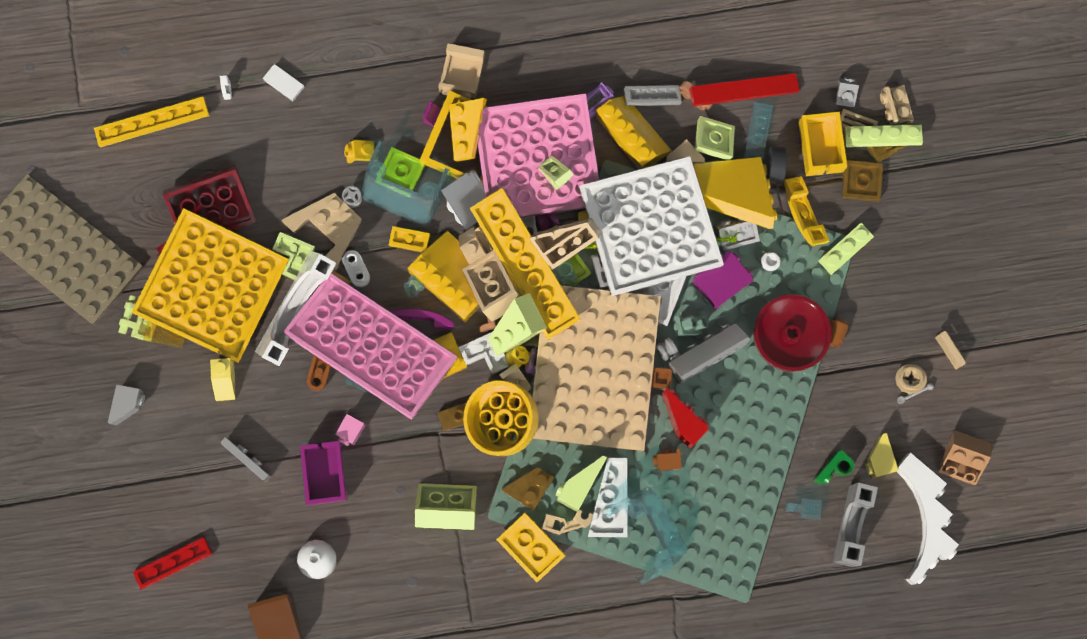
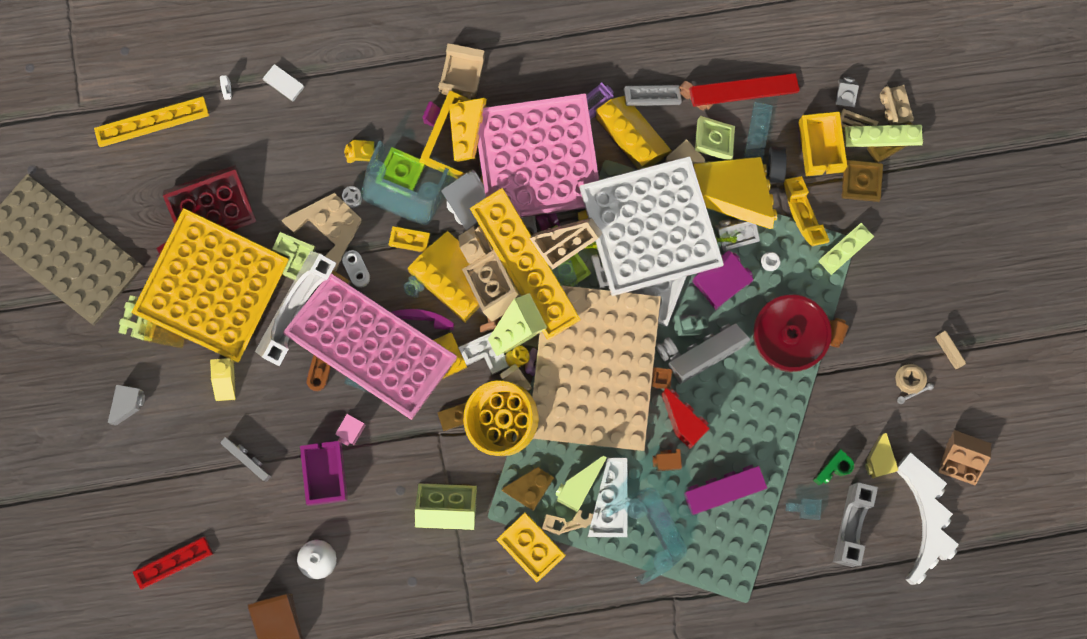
yellowish green slope [538,155,573,190] -> none
none -> magenta brick [684,464,767,515]

